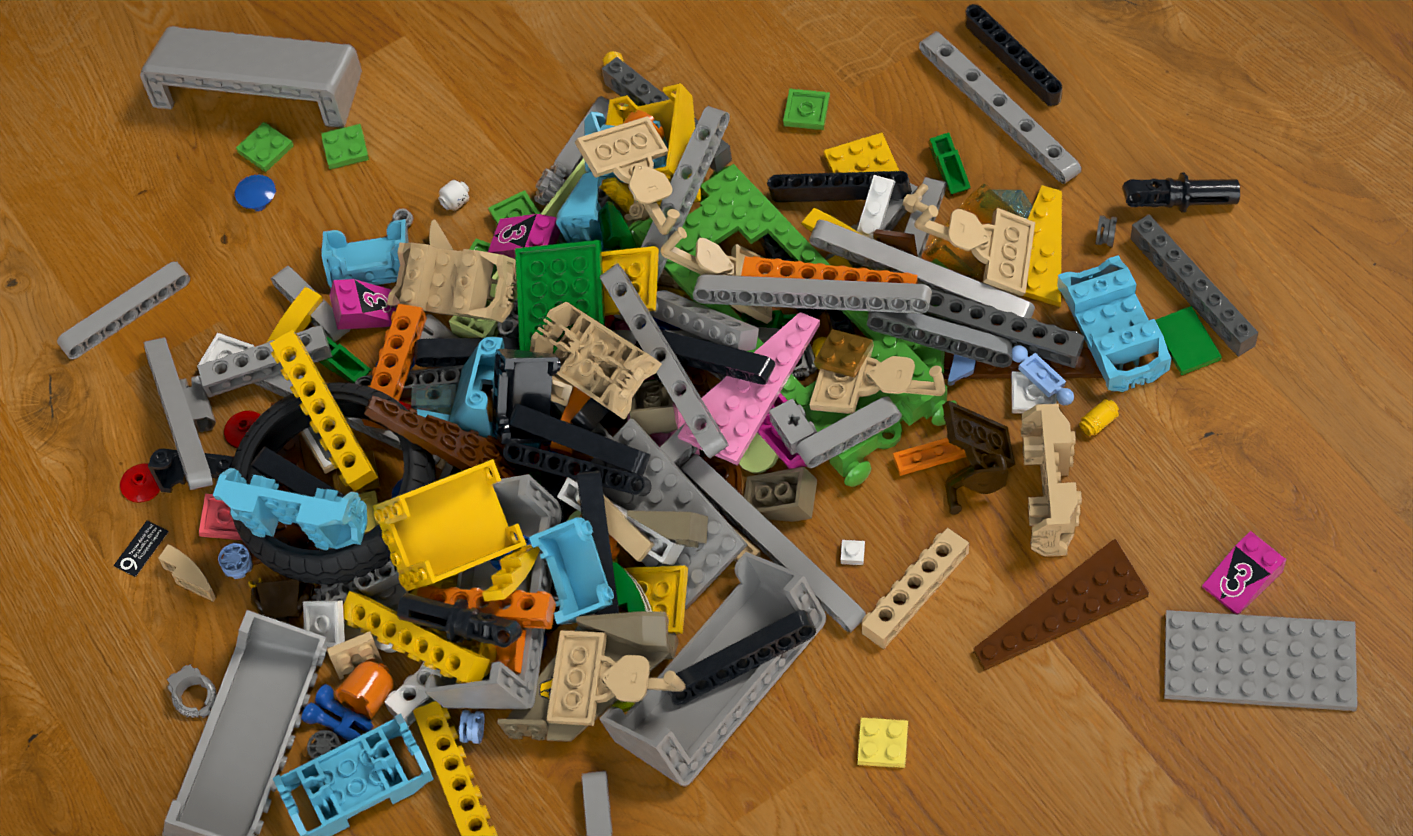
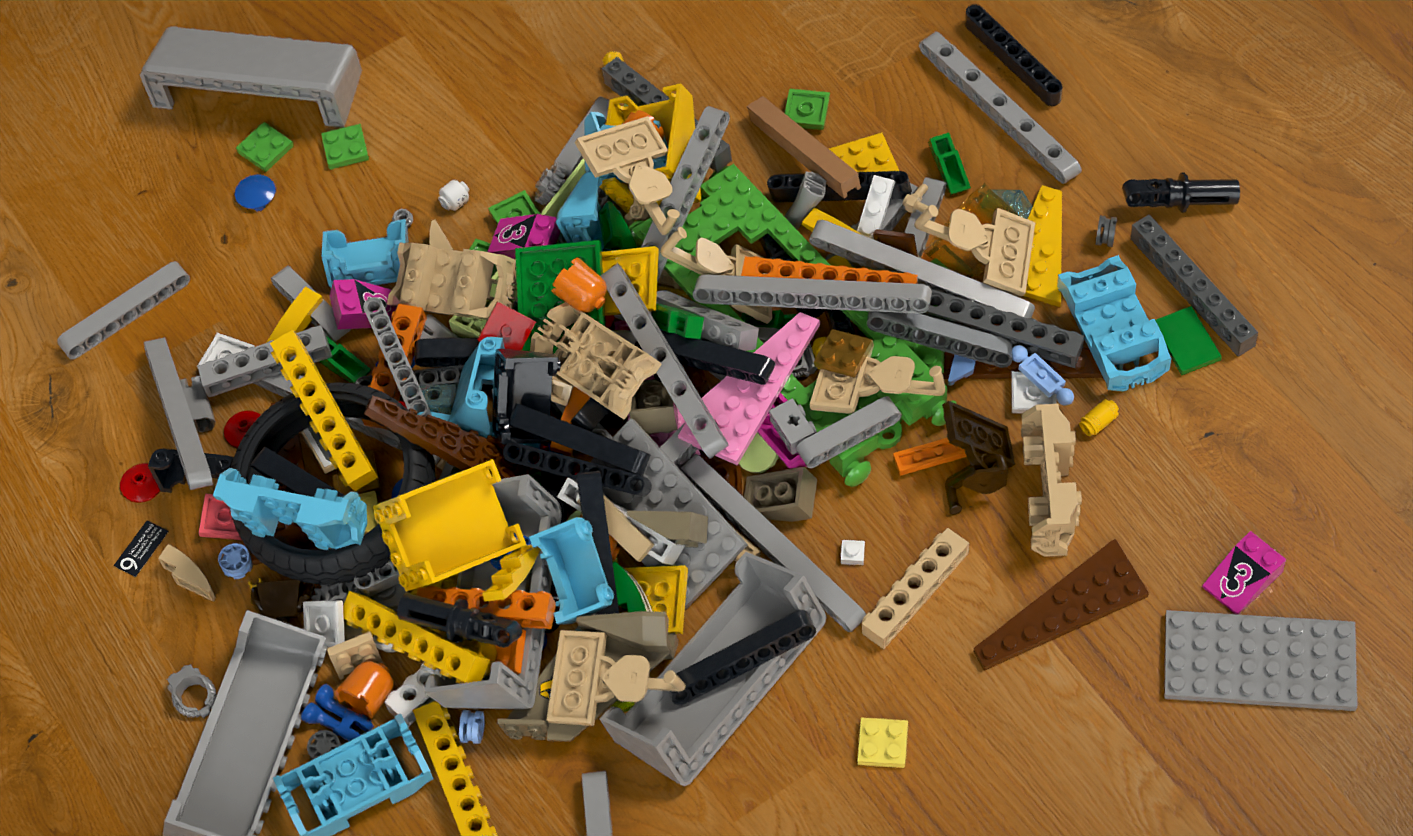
none -> light grey beam [363,297,432,417]
none -> red plate [477,301,536,350]
none -> orange cylinder [551,258,607,313]
none -> green slope [651,303,704,339]
none -> medium nougat tile [746,96,861,198]
none -> light grey piece [784,171,826,230]

